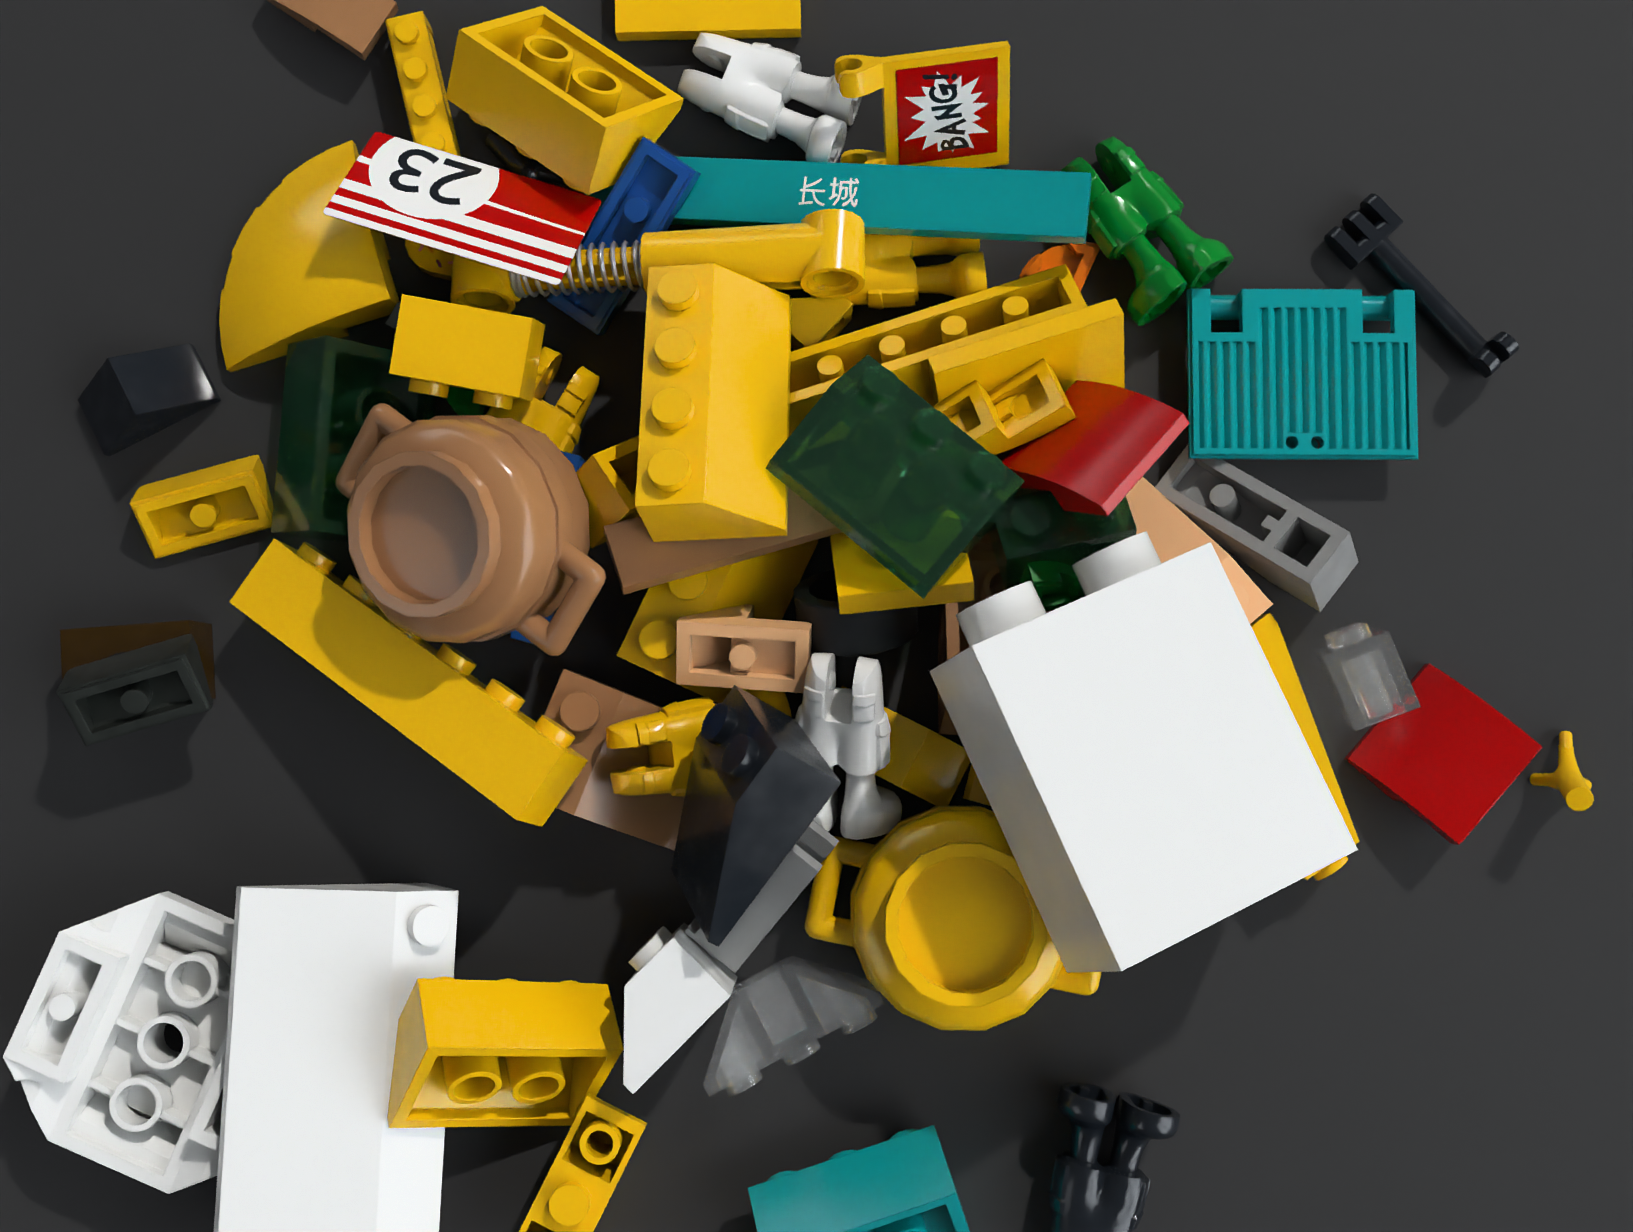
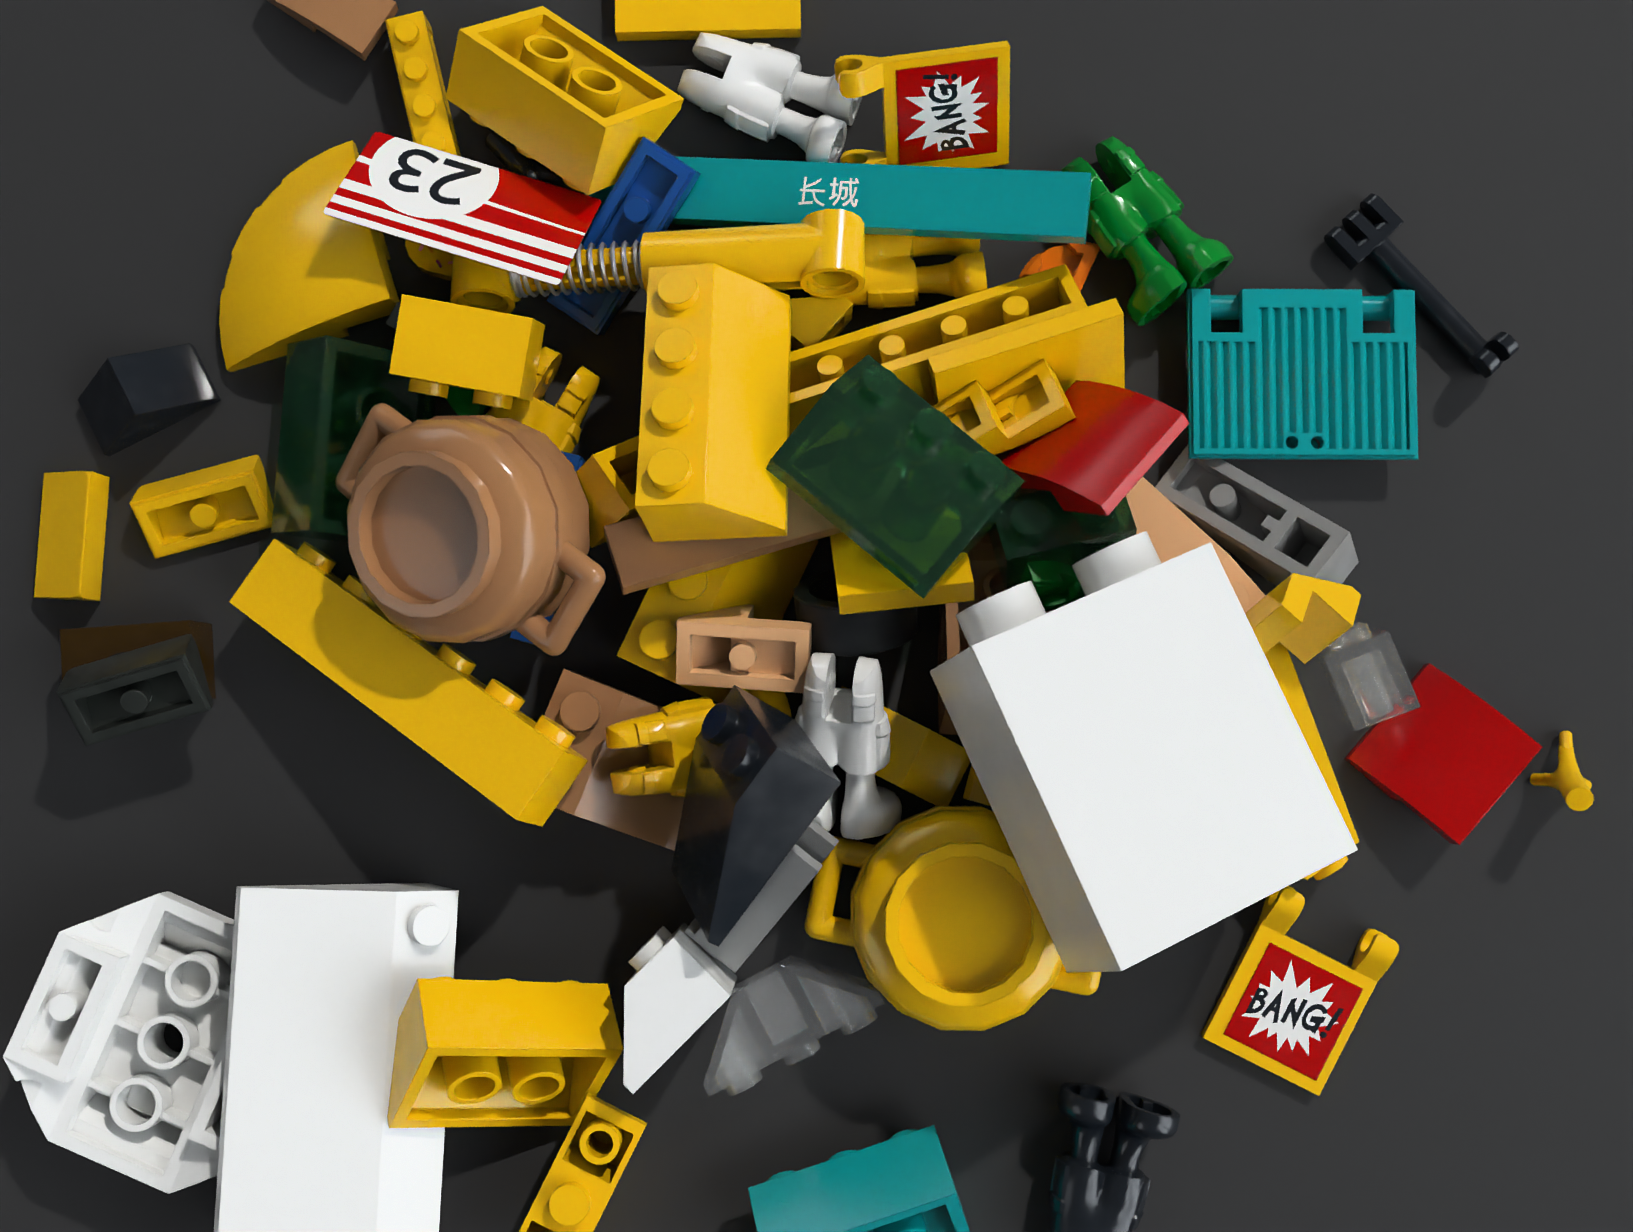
none -> yellow slope [34,471,110,601]
none -> flag [1201,886,1399,1096]
none -> yellow slope [1246,573,1361,664]

